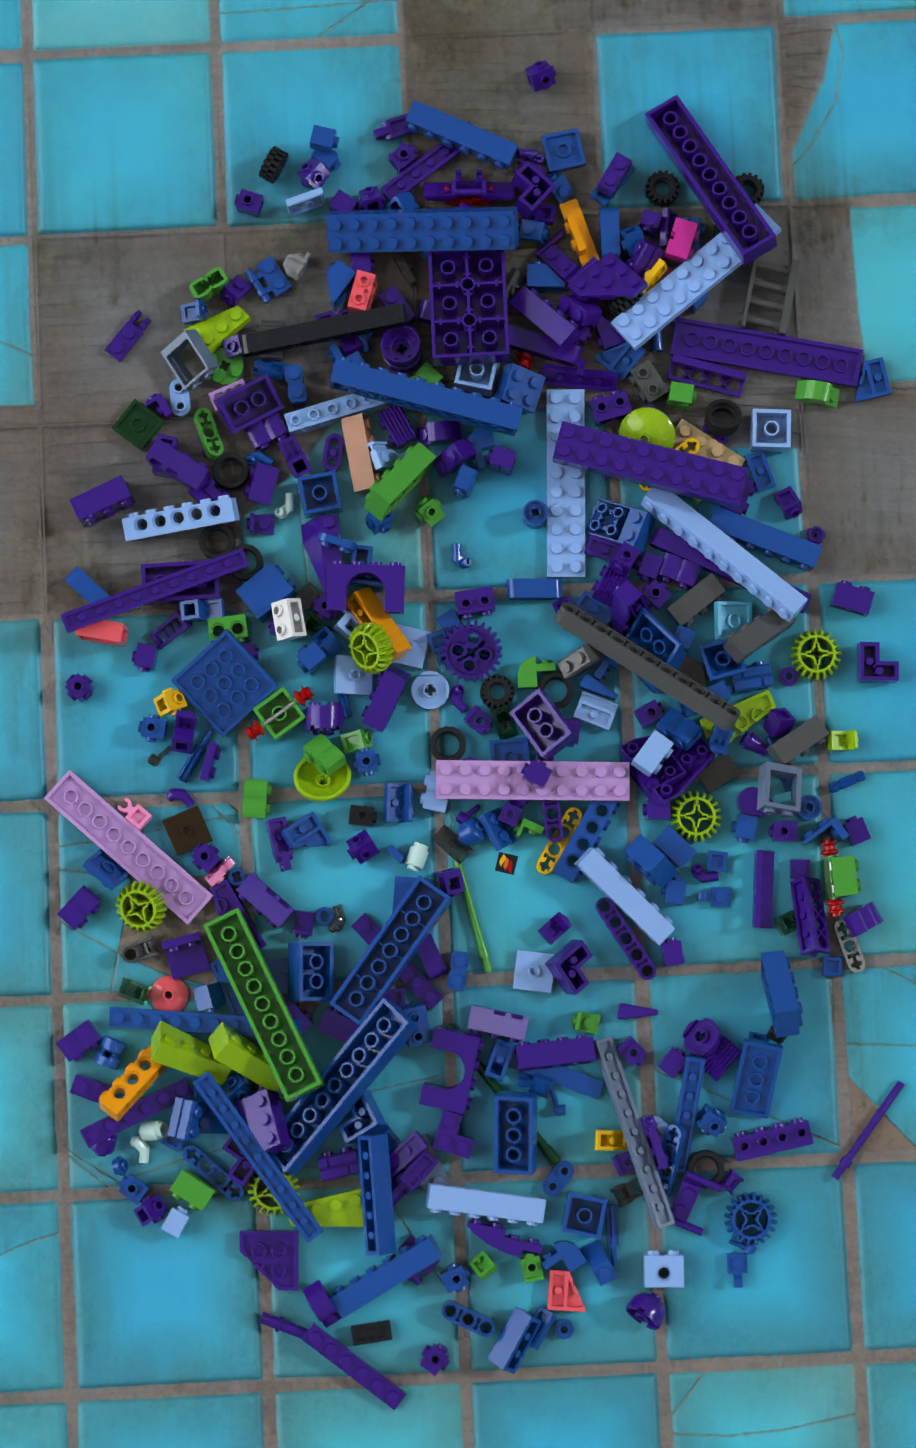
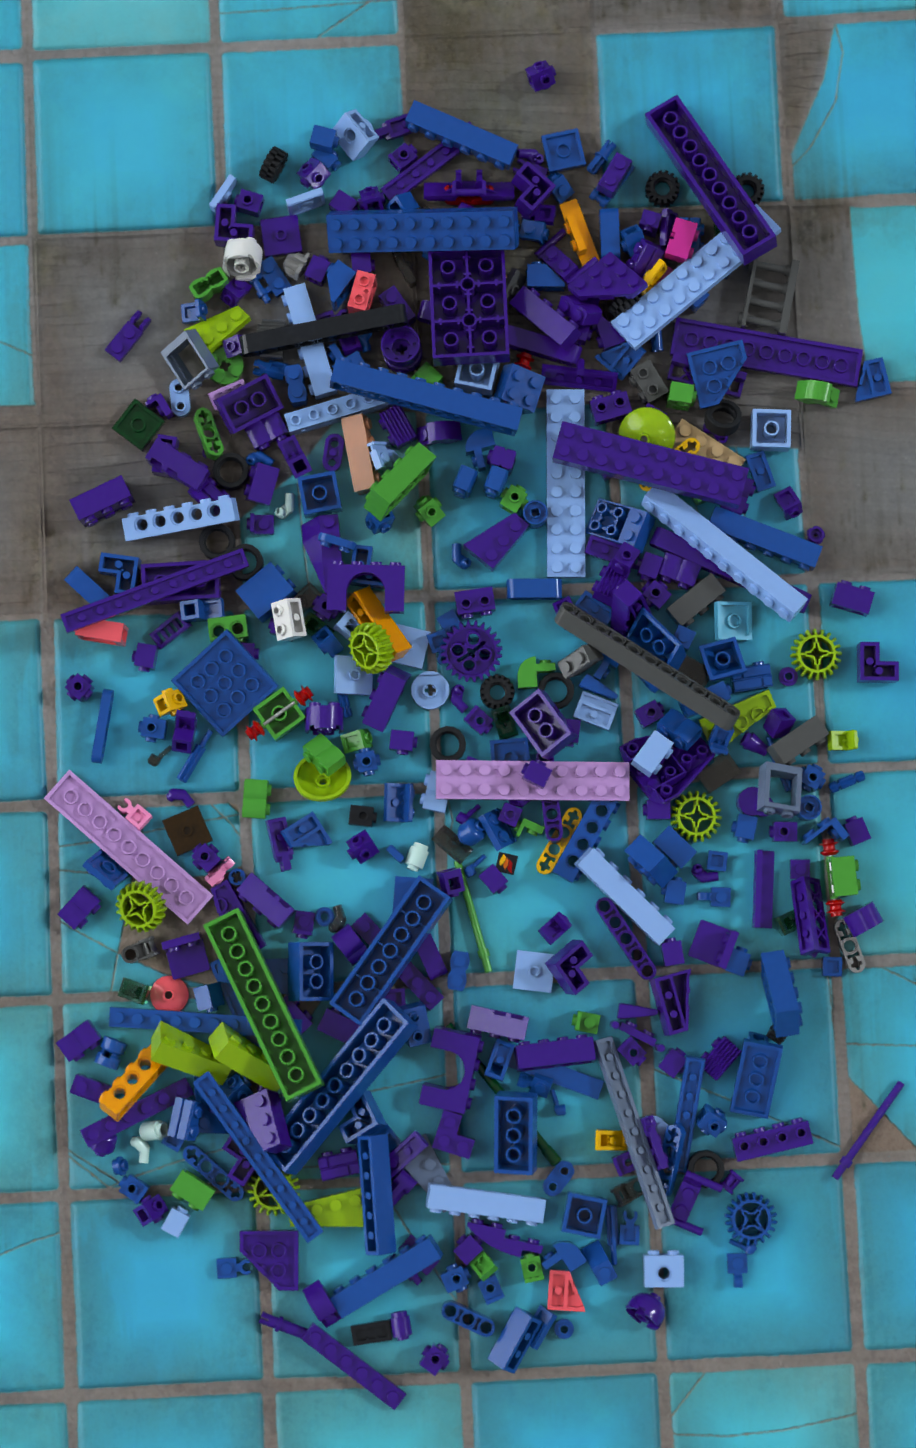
dark purple plate [200,741,222,782] -> none
blue brick [297,642,328,675] -> none
dark purple plate [398,1149,439,1192] -> none
dark purple brick [432,438,476,478] -> none
dark purple plate [683,1018,723,1058] -> none
dark grey brick [723,607,797,664] -> none
none -> blue beam [91,689,114,764]
none -> blue brick [98,552,142,594]
none -> light blue plate [209,174,237,213]
none -> dark purple brick [214,203,255,247]
none -> blue plate [216,1257,251,1279]
none -> white brick [223,237,263,281]
none -> dark purple plate [260,215,303,258]
none -> light blue brick [281,283,338,400]
none -> dark purple brick [304,255,331,287]
none -> dark purple piece [331,923,368,966]
none -> light blue brick [333,109,379,161]
none -> dark purple brick [389,729,418,755]
none -> dark purple brick [390,1310,412,1341]
none -> dark purple brick [453,1233,484,1265]
none -> dark purple wedge [463,513,529,572]
none -> blue hand [464,854,486,878]
none -> blue brick [477,1273,505,1305]
none -> dark purple brick [478,864,508,894]
none -> blue brick [483,465,509,500]
none -> bright green brick [499,484,529,514]
none -> blue axle [587,140,617,175]
none -> dark purple plate [609,1020,665,1052]
none -> blue plate [619,1210,640,1245]
none -> dark purple wedge [649,969,691,1036]
none -> blue plate [686,340,747,410]
none -> dark purple bracket [688,920,739,969]
none -> blue brick [723,946,753,977]
none -> blue brick [801,763,826,792]

